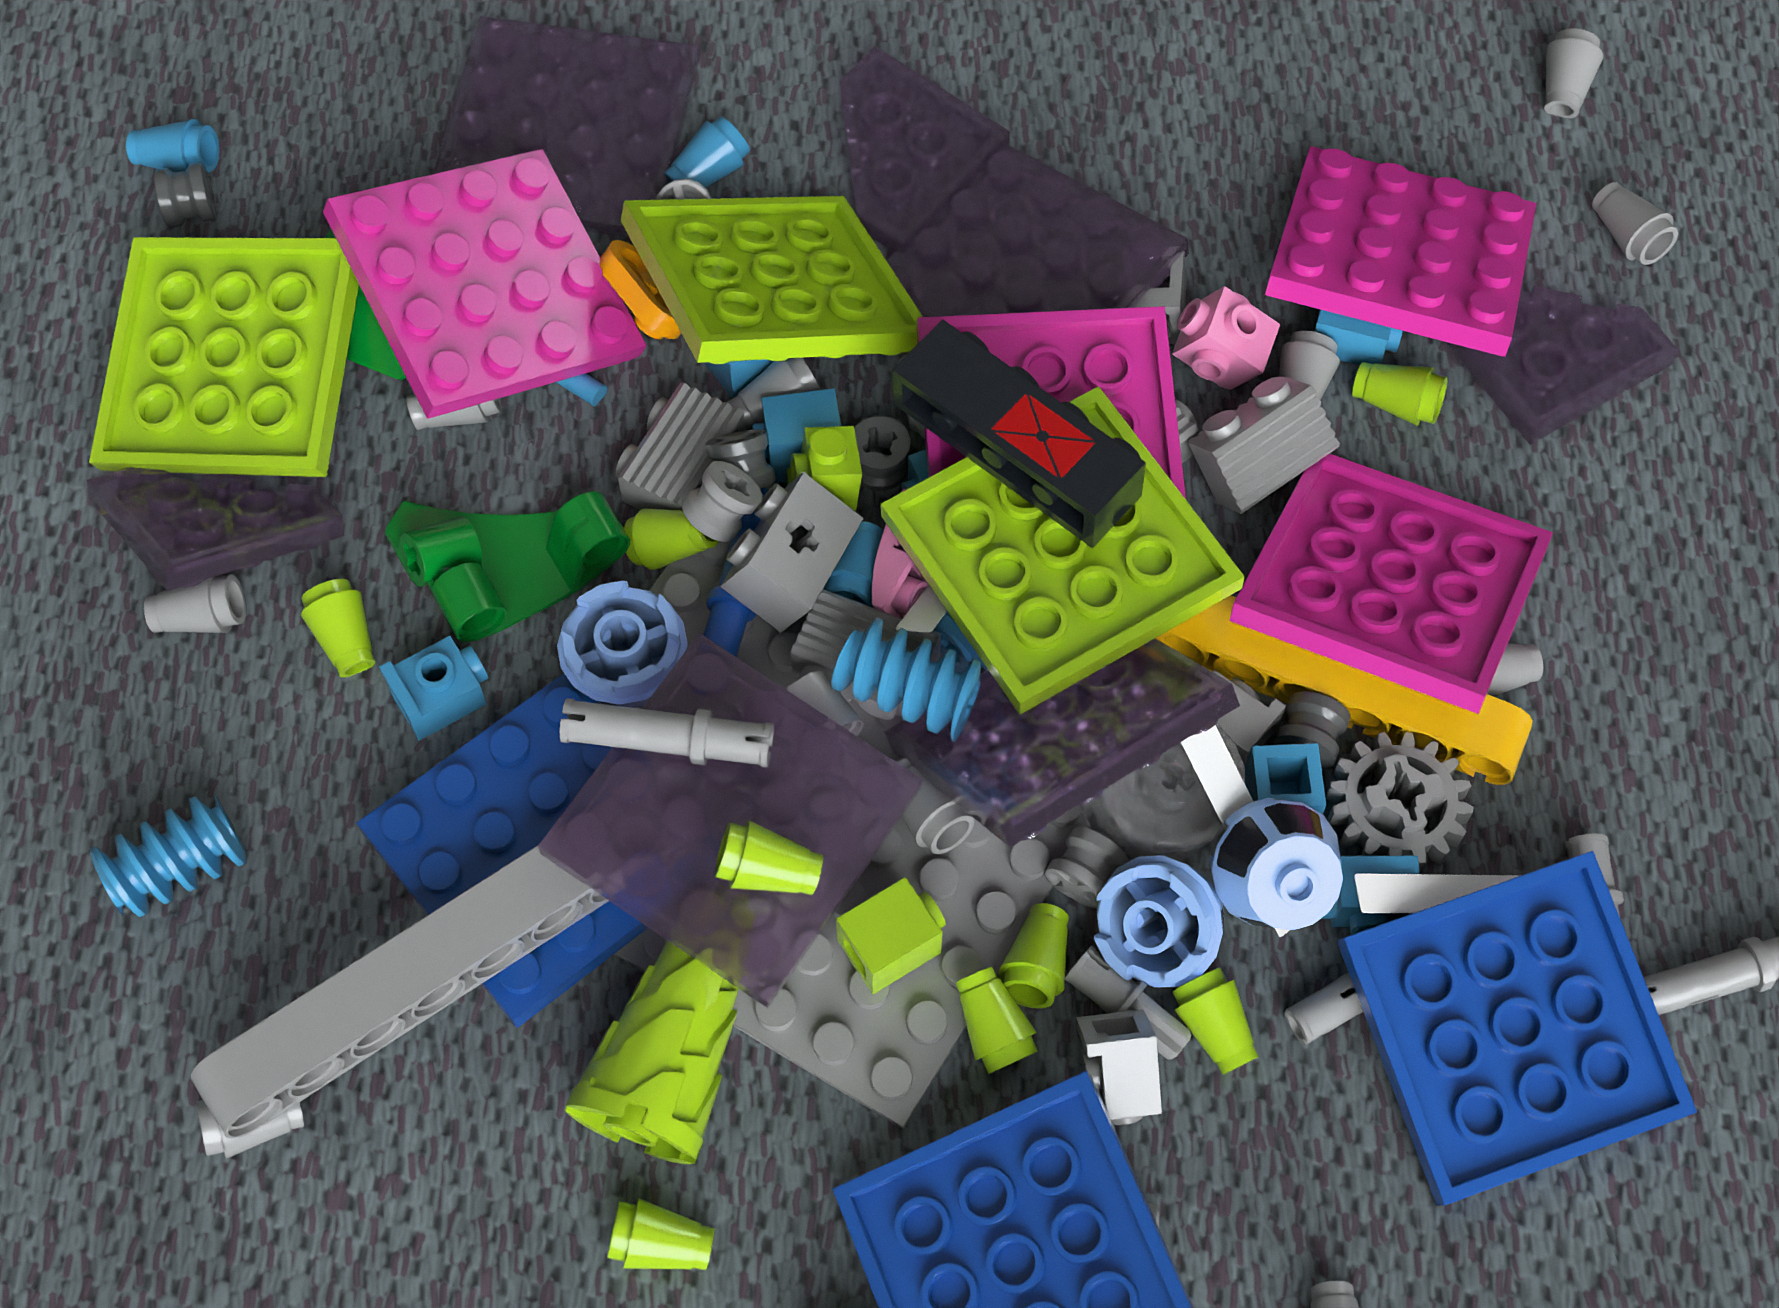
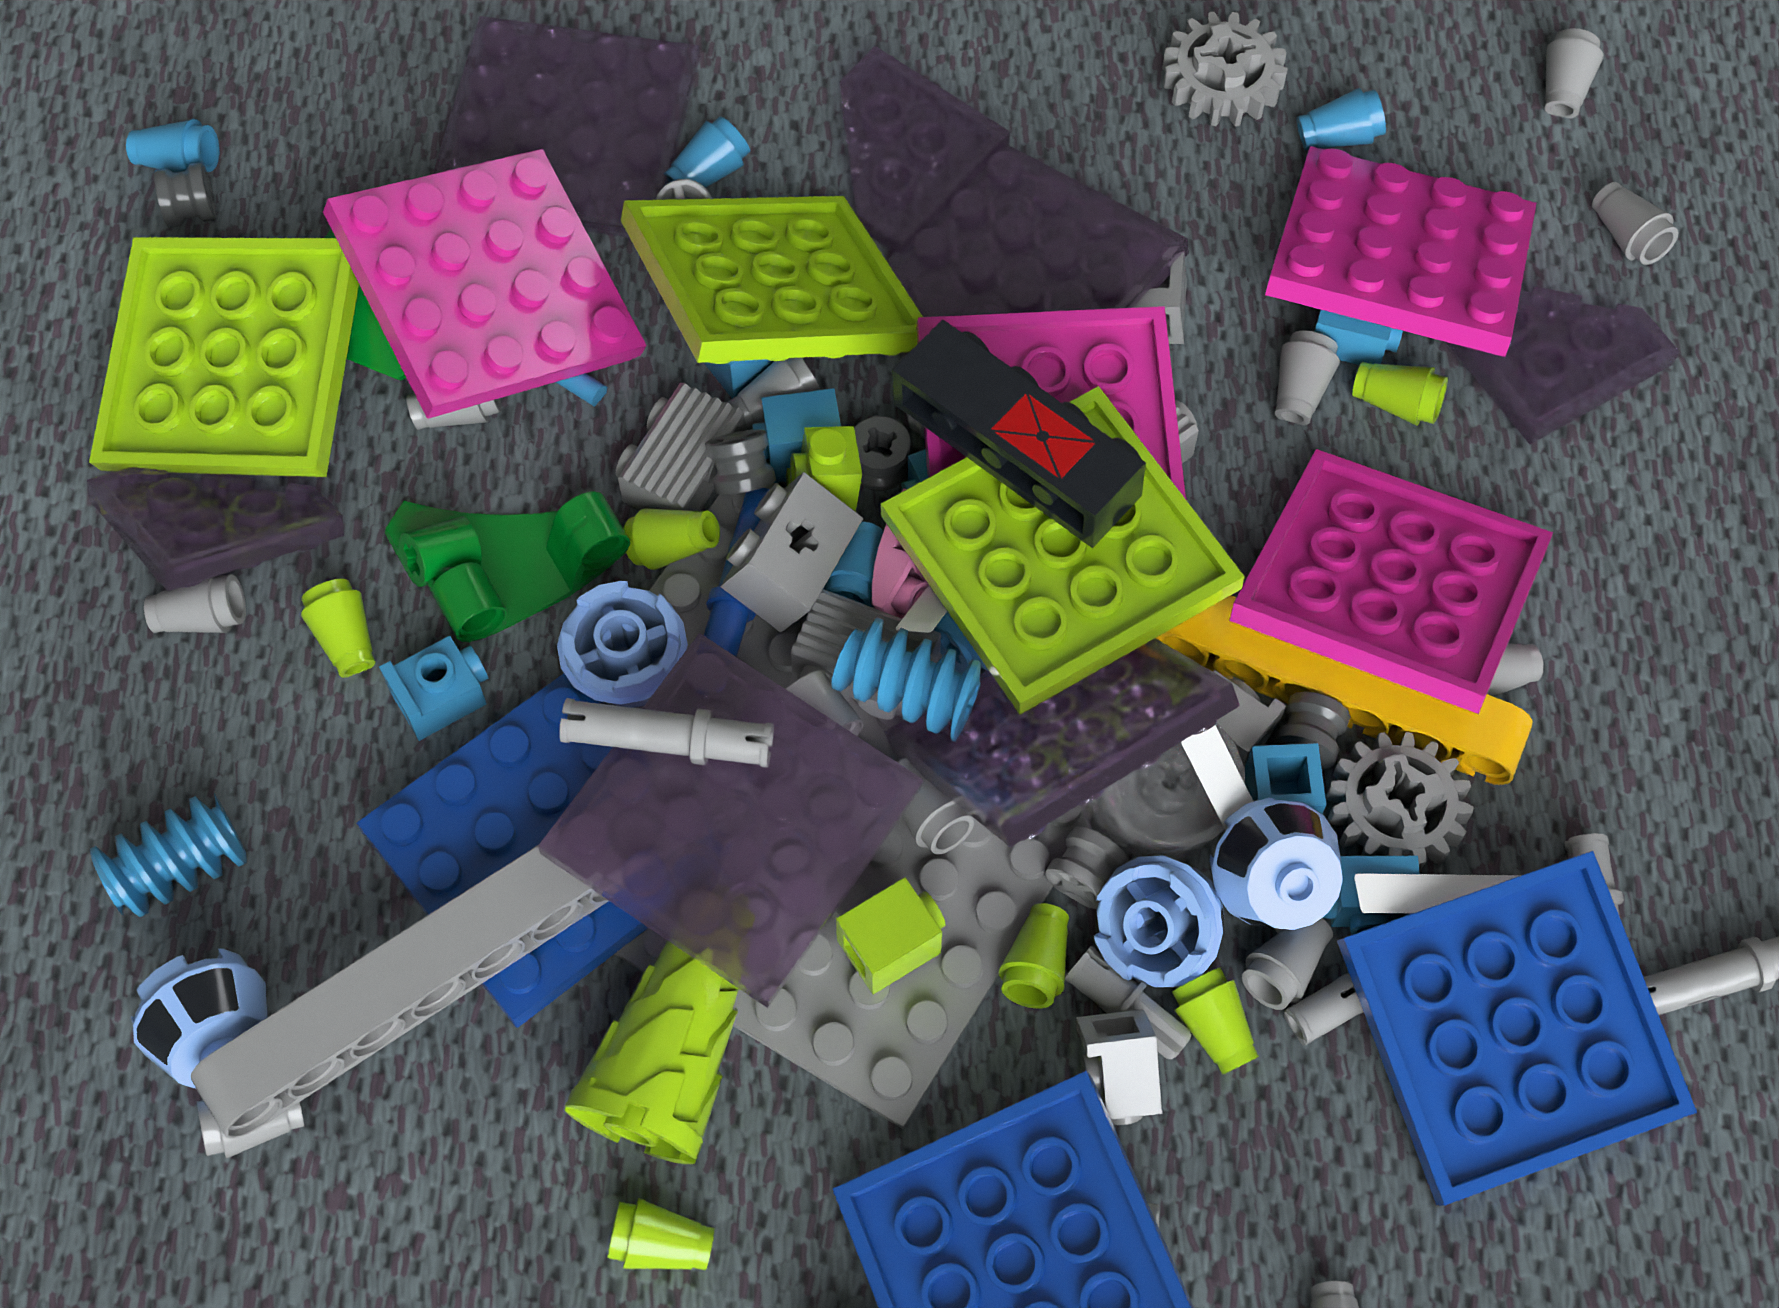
light orange plate [599,240,682,340] -> none
light grey wheel [682,461,763,542] -> none
lime cone [714,820,823,895] -> none
lime cone [955,966,1038,1074] -> none
bright pink brick [1172,286,1280,390] -> none
light grey brick [1188,377,1340,514] -> none
none -> light blue cone [131,949,267,1088]
none -> light grey gear [1162,12,1288,126]
none -> light grey cone [1242,918,1333,1010]
none -> dark azure cone [1296,88,1386,150]

